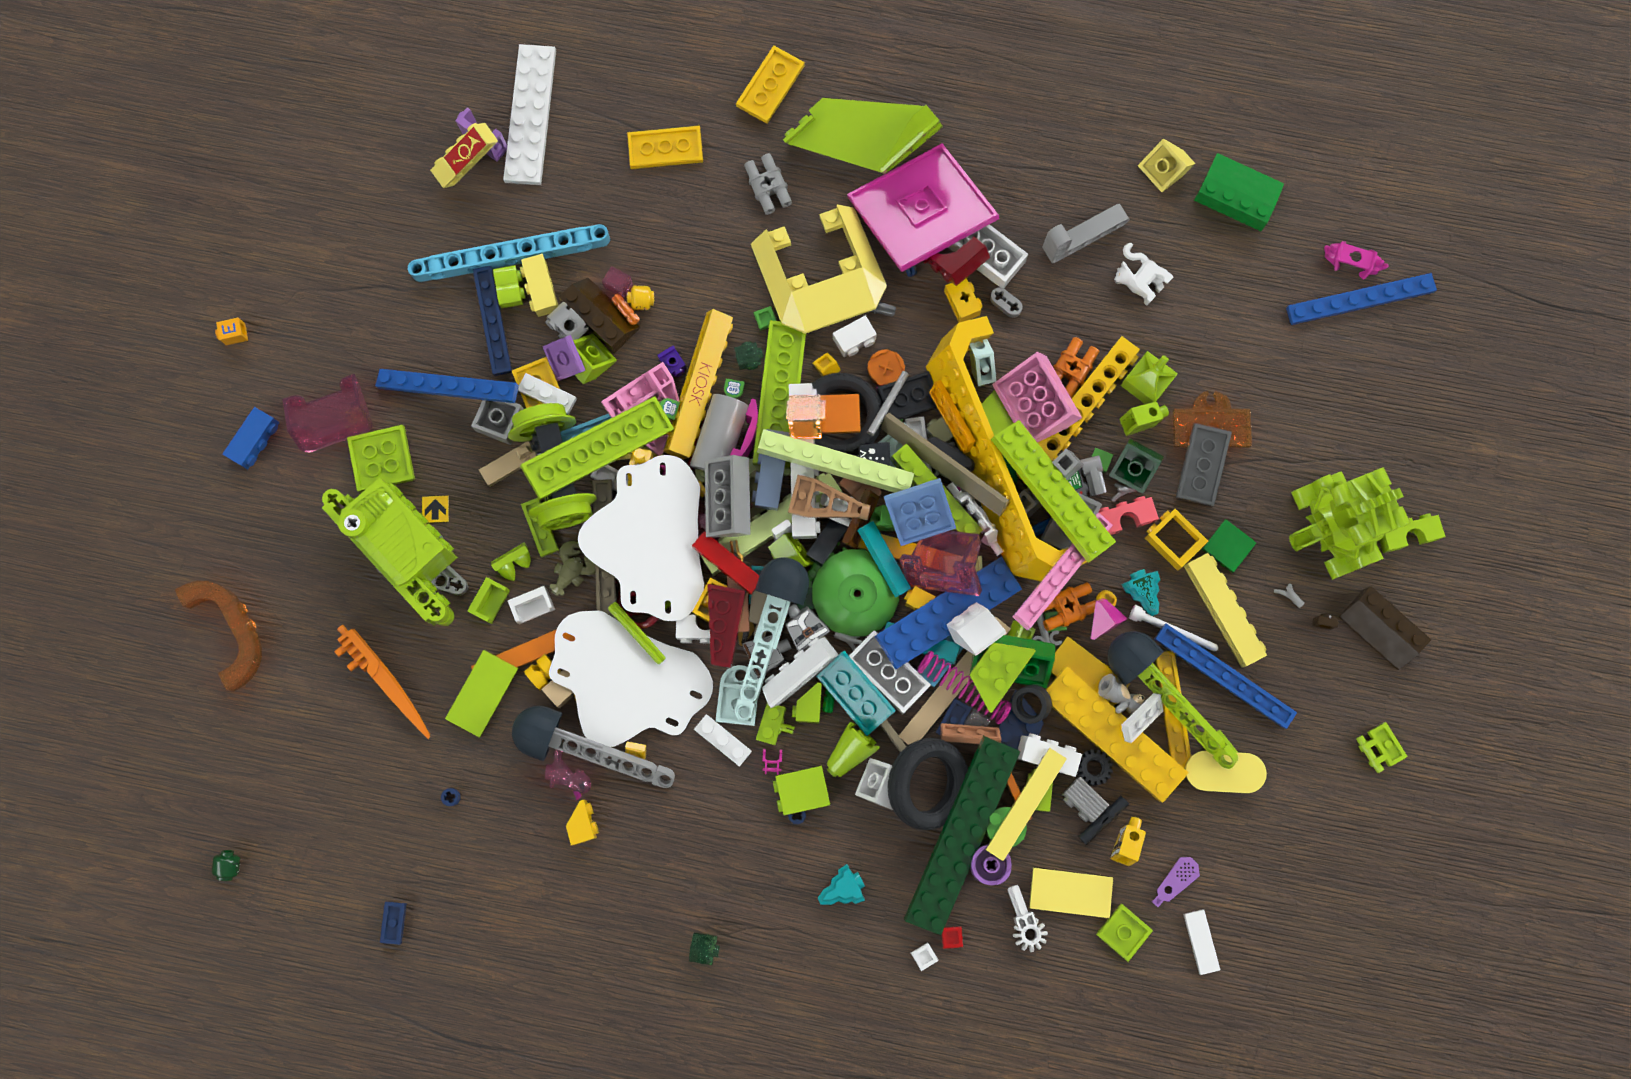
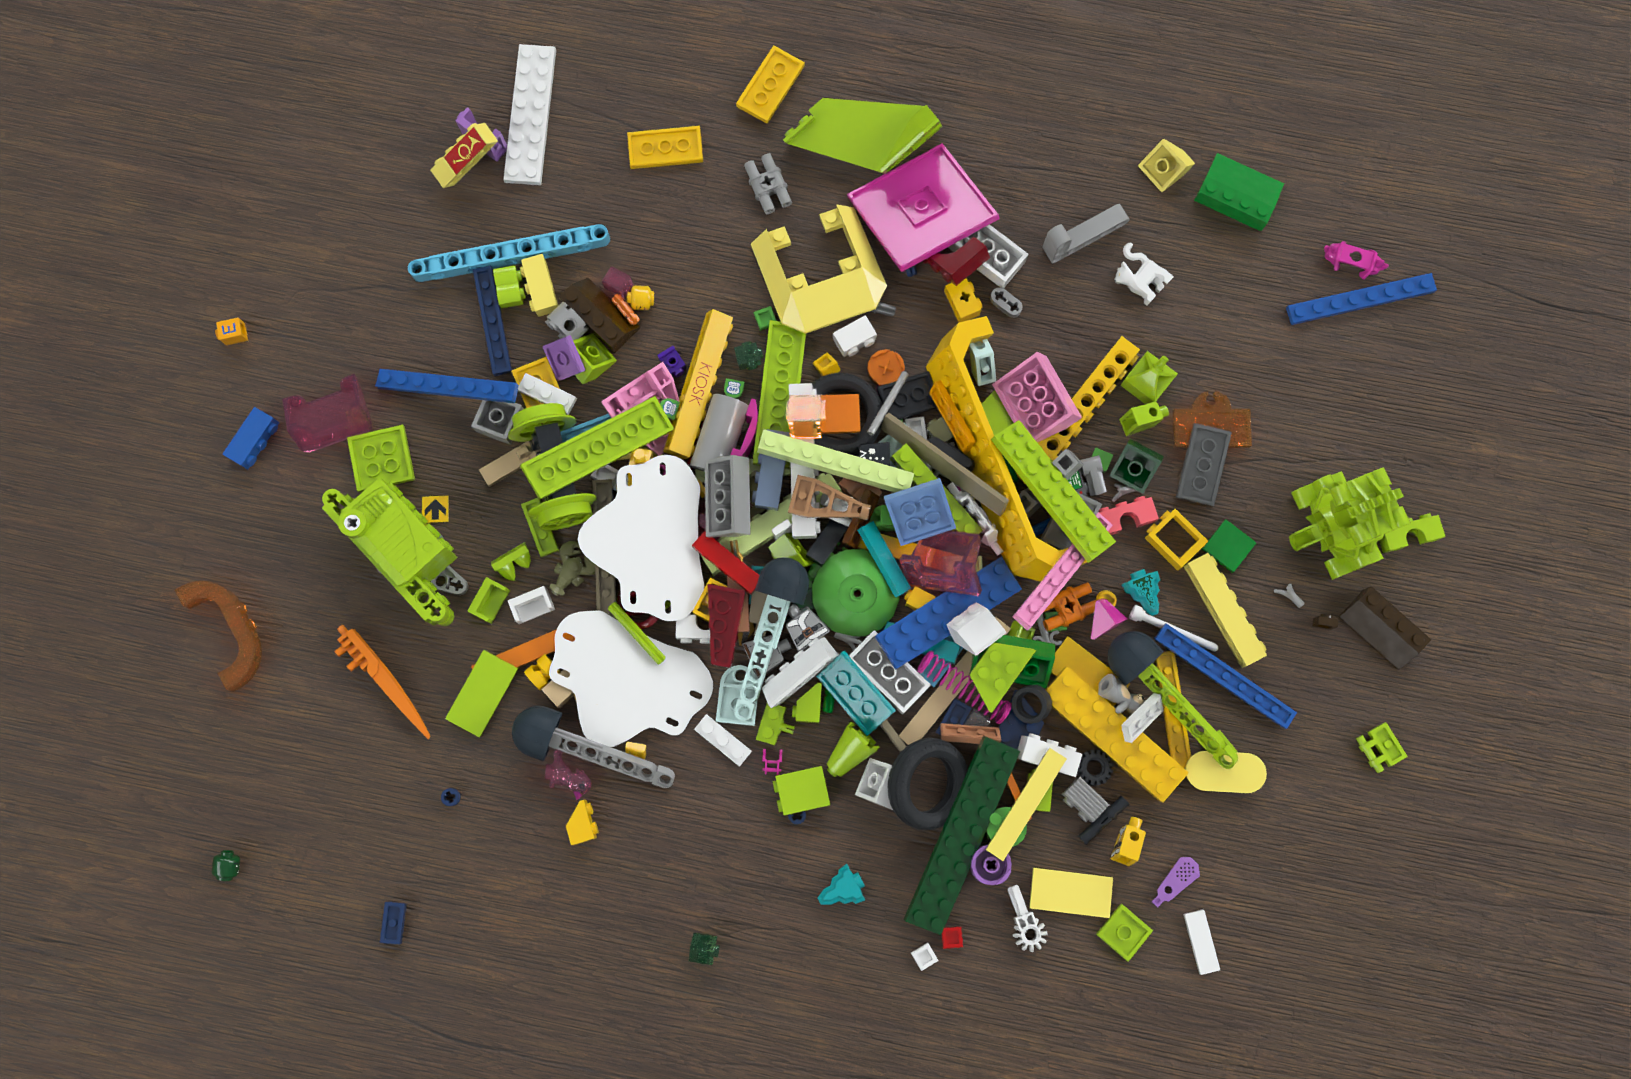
orange pin [1053,337,1100,399] -> none

